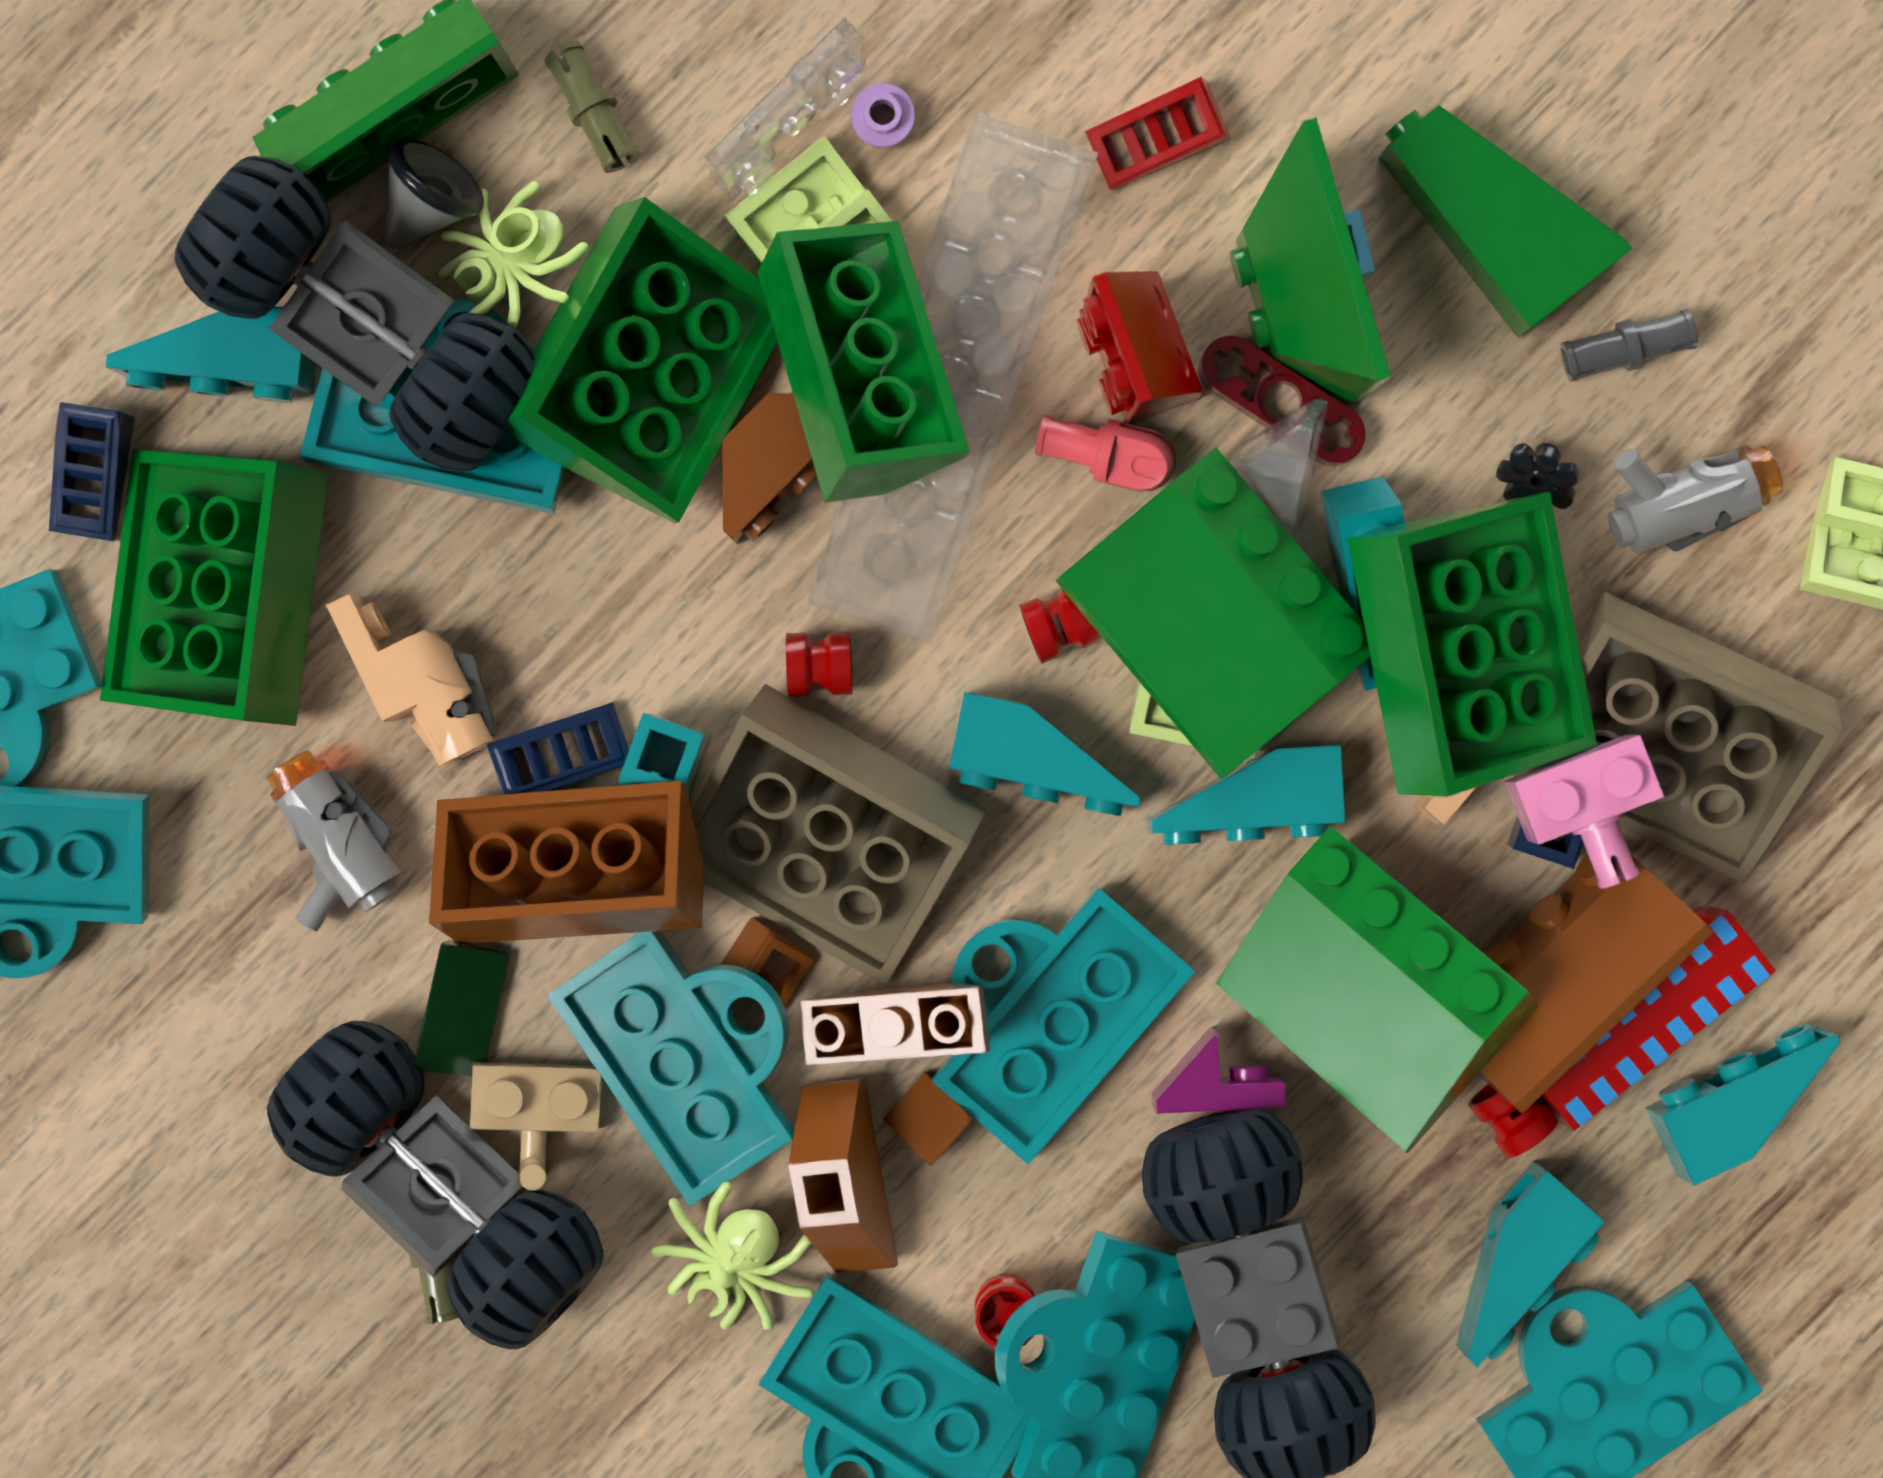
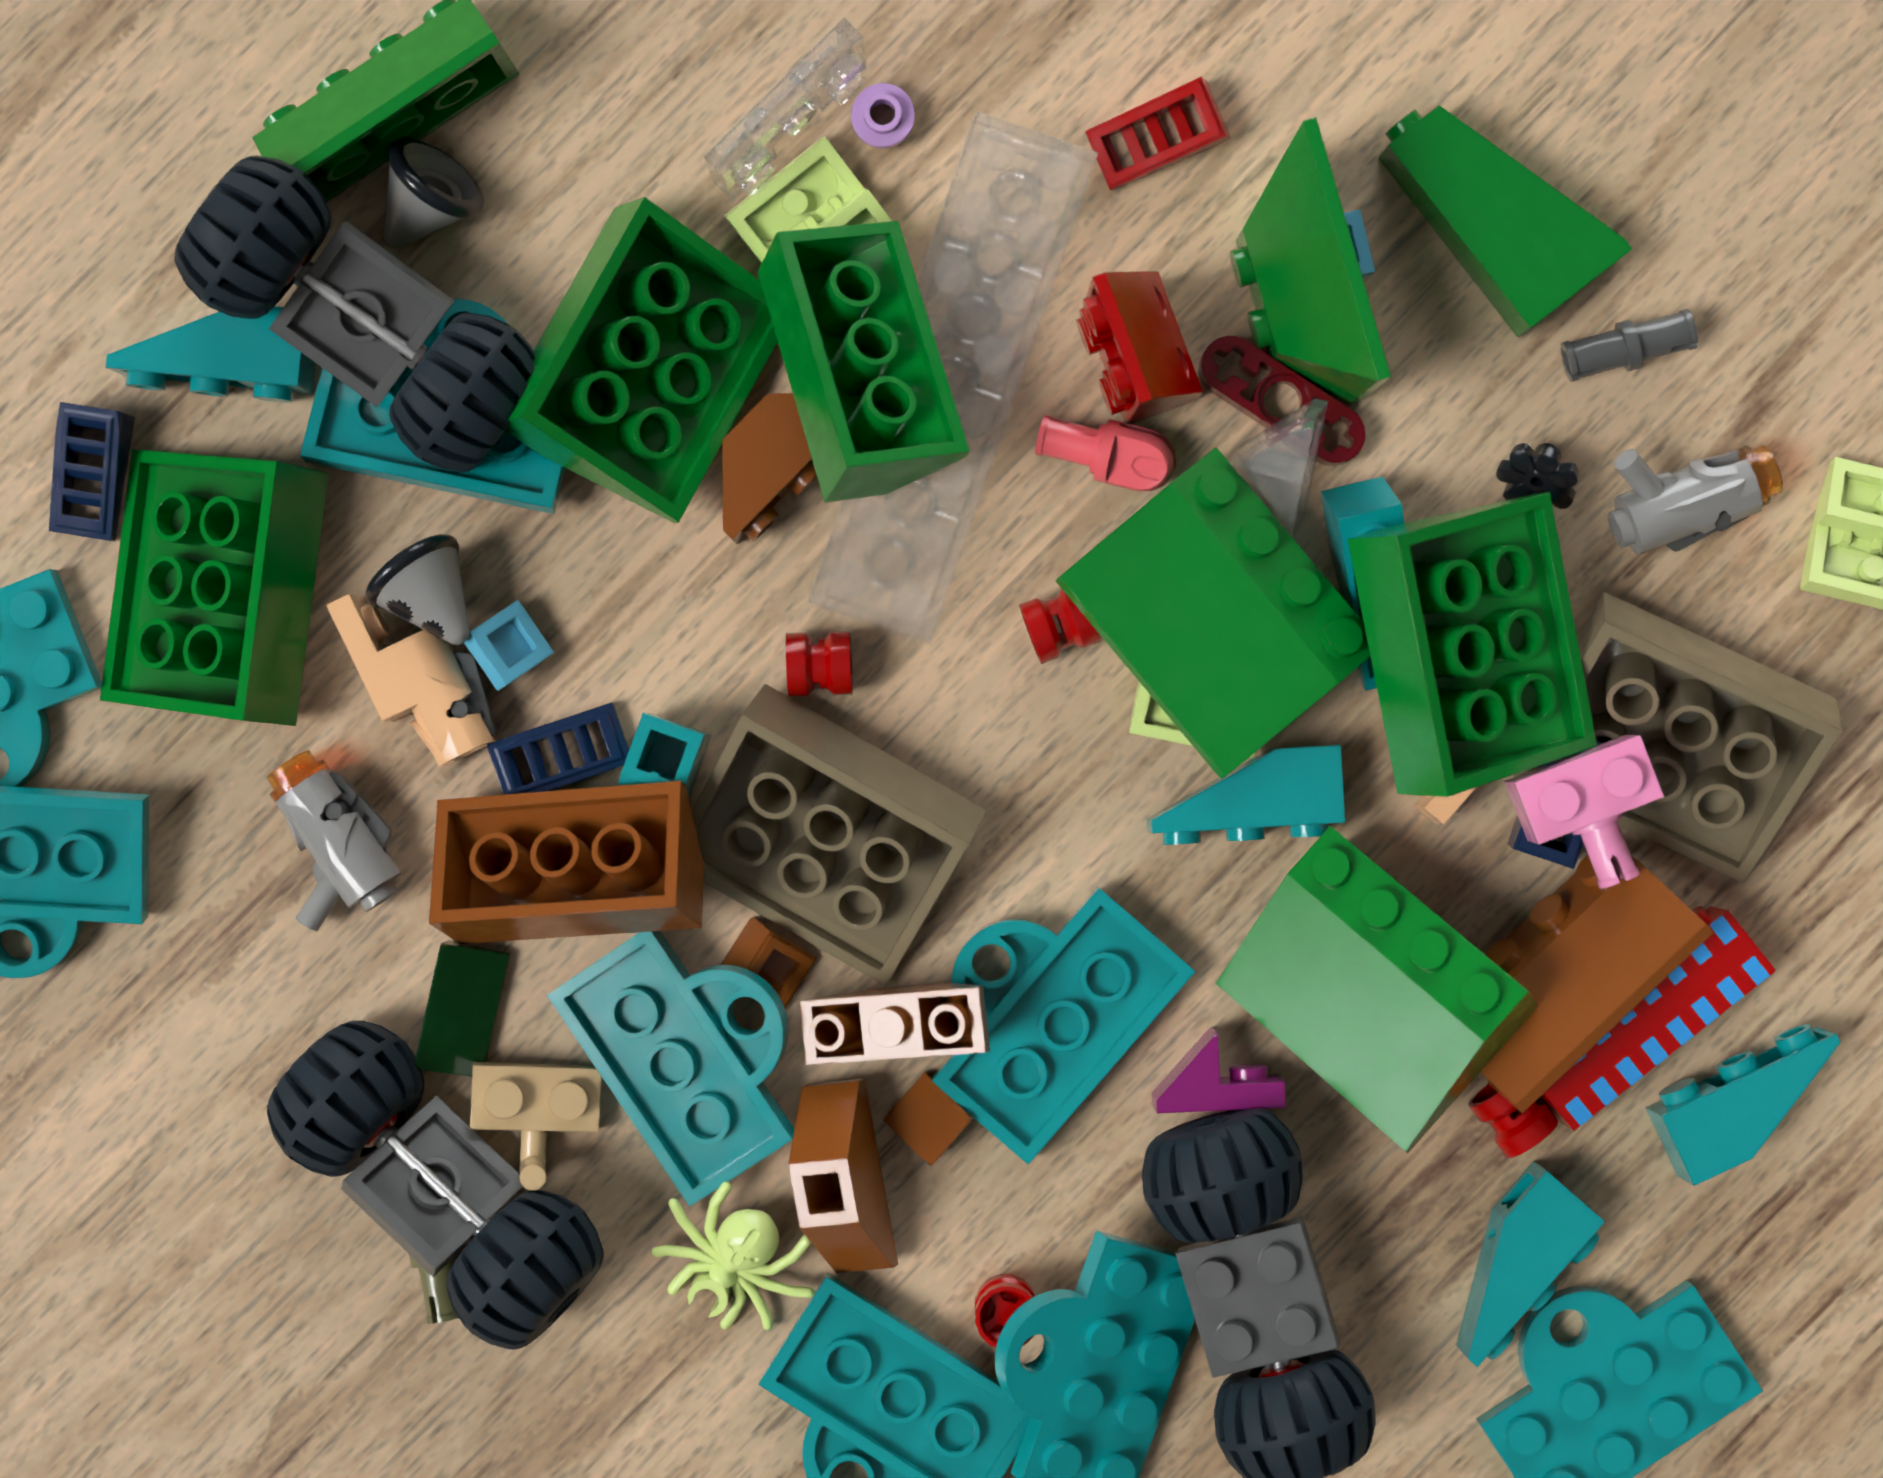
yellowish green animal [438,181,589,328] -> none
olive pin [544,41,640,173] -> none
teal slope [949,692,1140,816] -> none
none -> light grey hat [366,534,470,645]
none -> medium azure plate [464,600,554,691]

